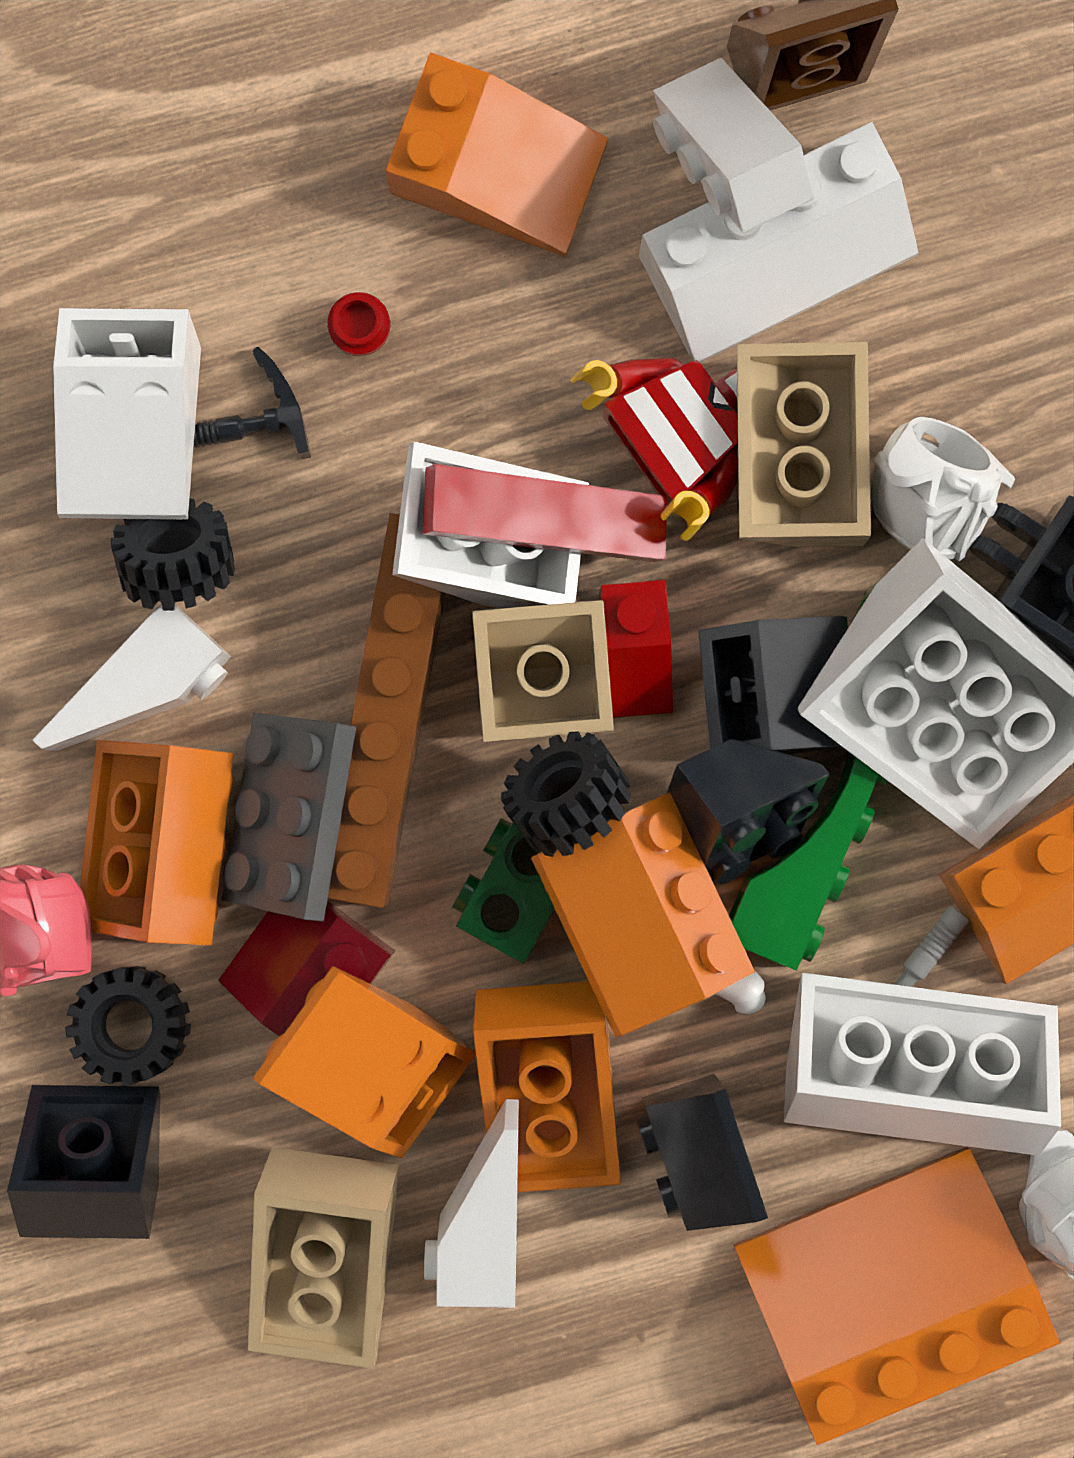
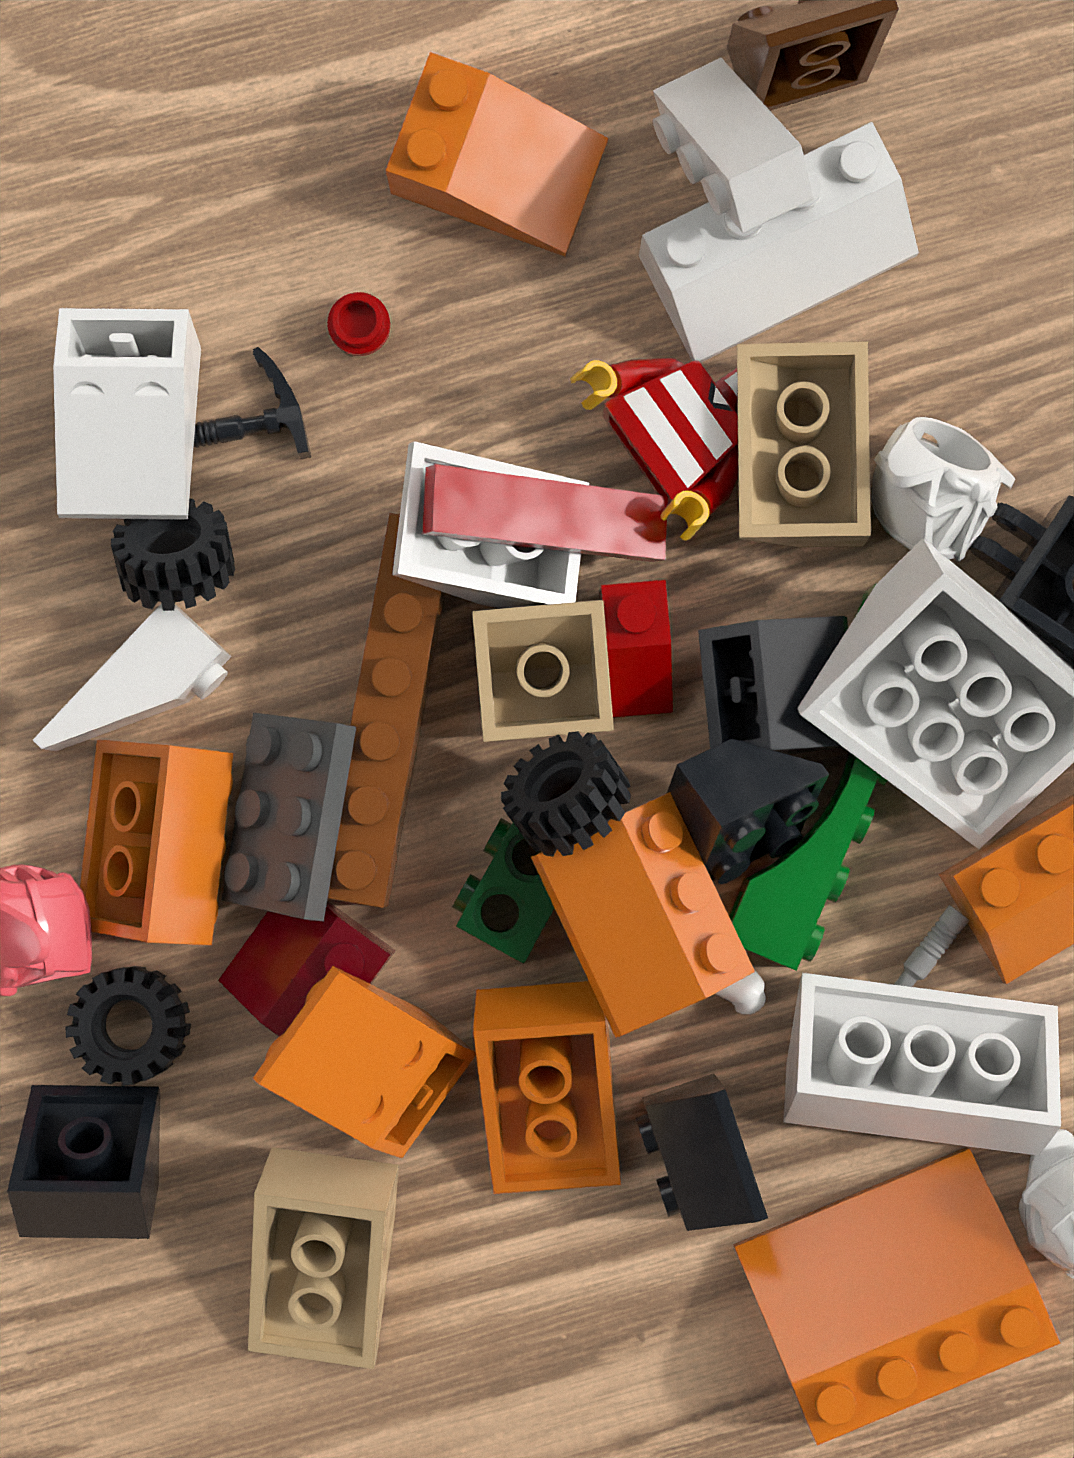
white slope [424,1099,519,1308] -> none

